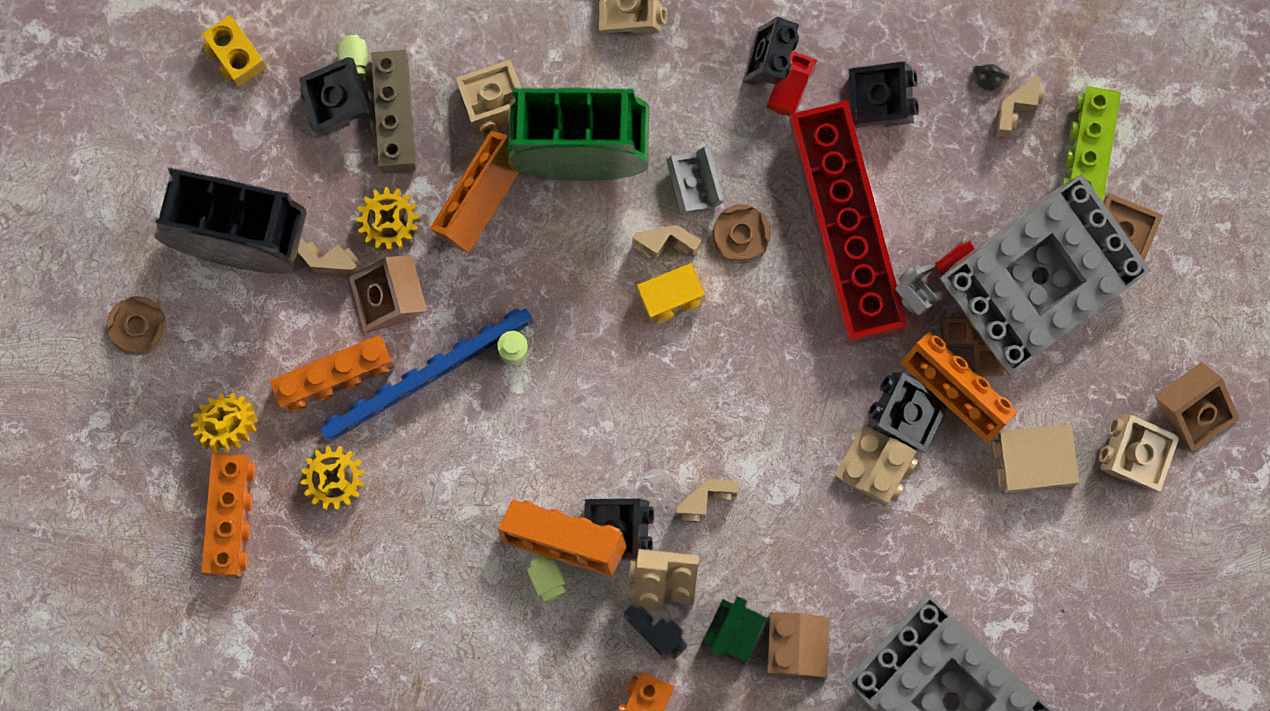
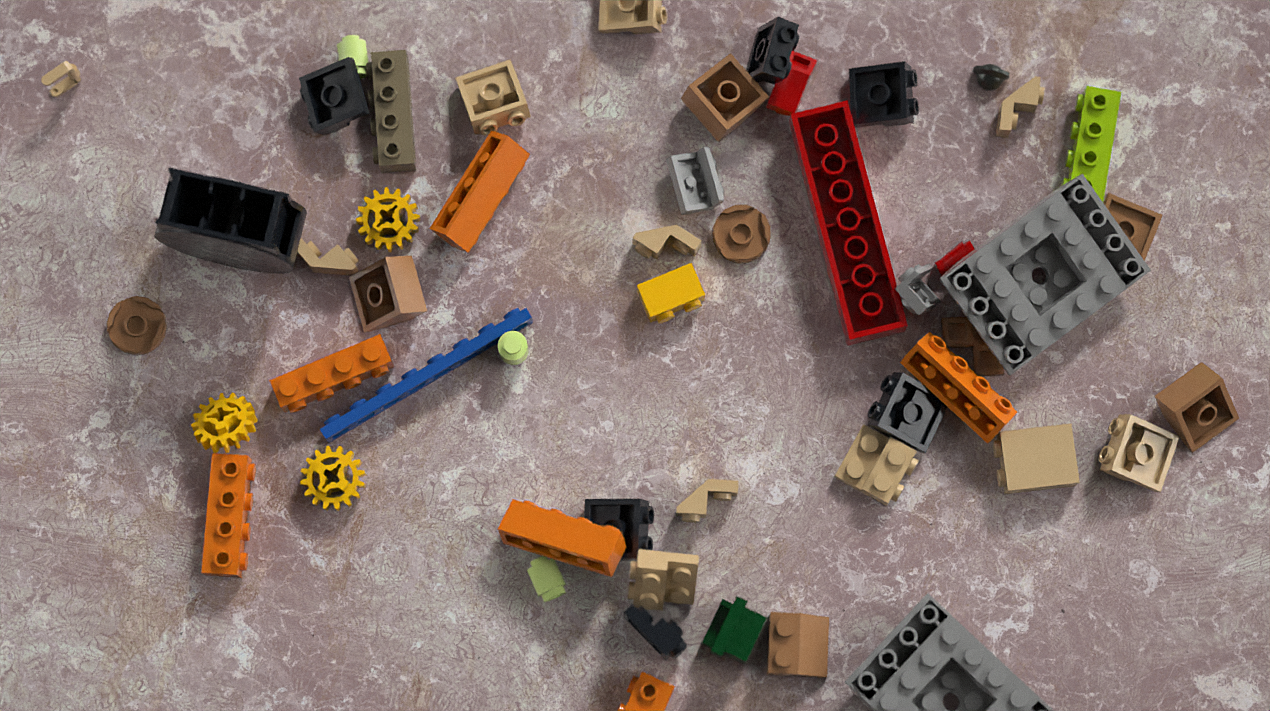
yellow brick [202,14,267,88] -> none
green brick [508,88,650,181] -> none
none -> tan piece [41,61,81,97]
none -> medium nougat slope [680,53,769,142]

